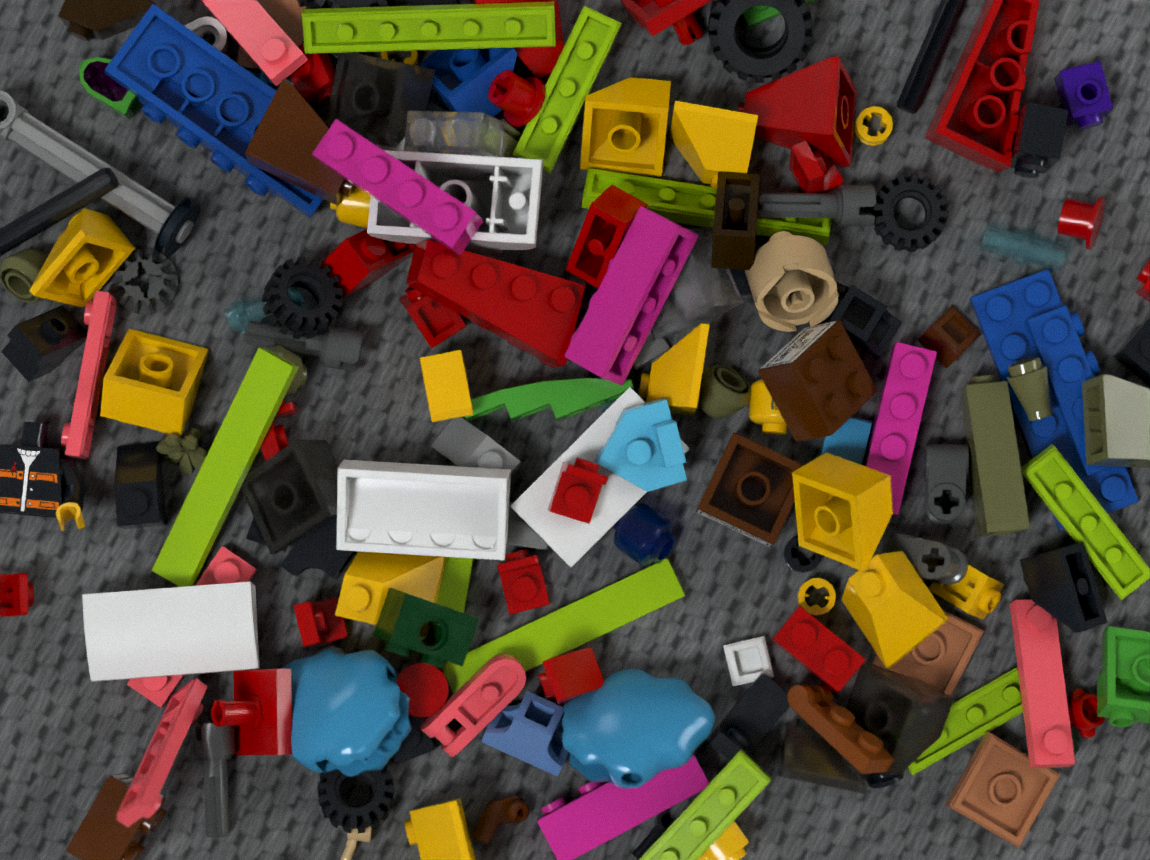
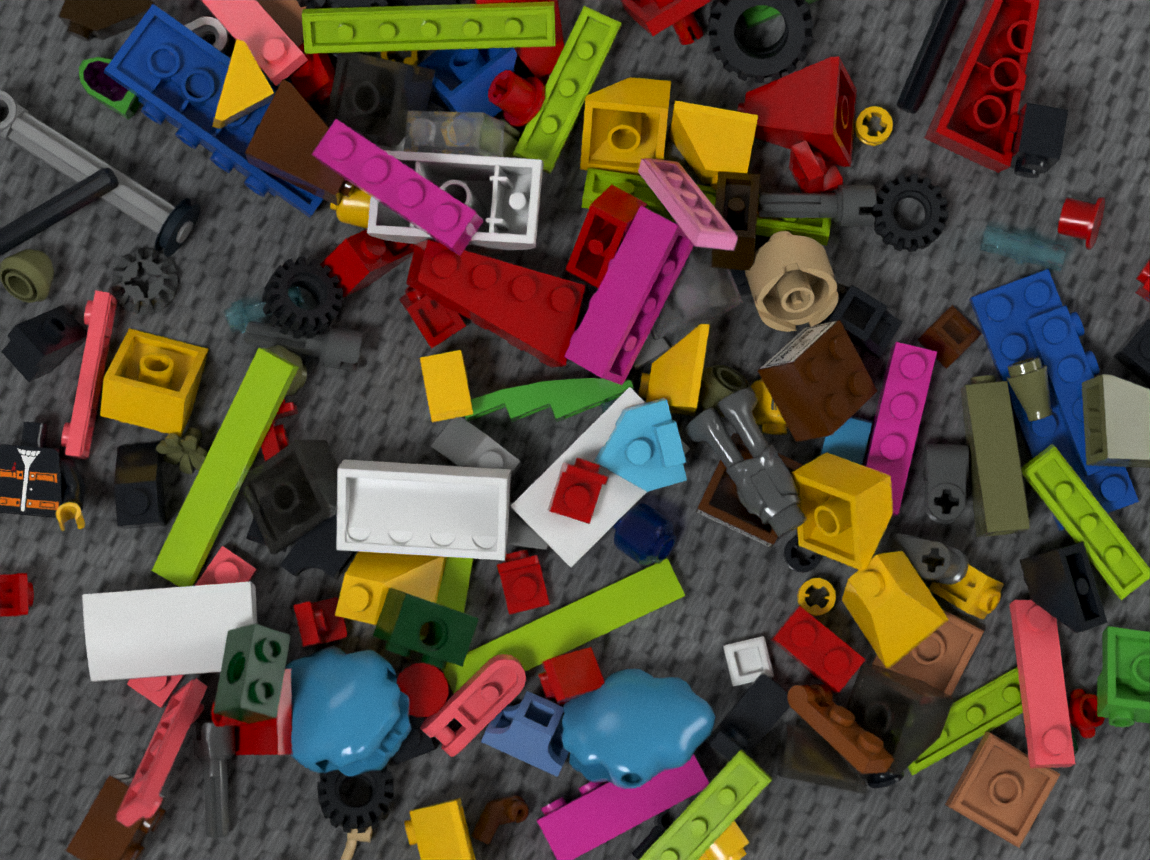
yellow slope [29,208,135,308] -> none
dark purple brick [1054,61,1113,129] -> none
none -> yellow slope [212,39,274,129]
none -> dark green brick [213,624,291,724]
none -> bright pink tile [638,158,738,251]
none -> dark grey piece [685,387,807,538]

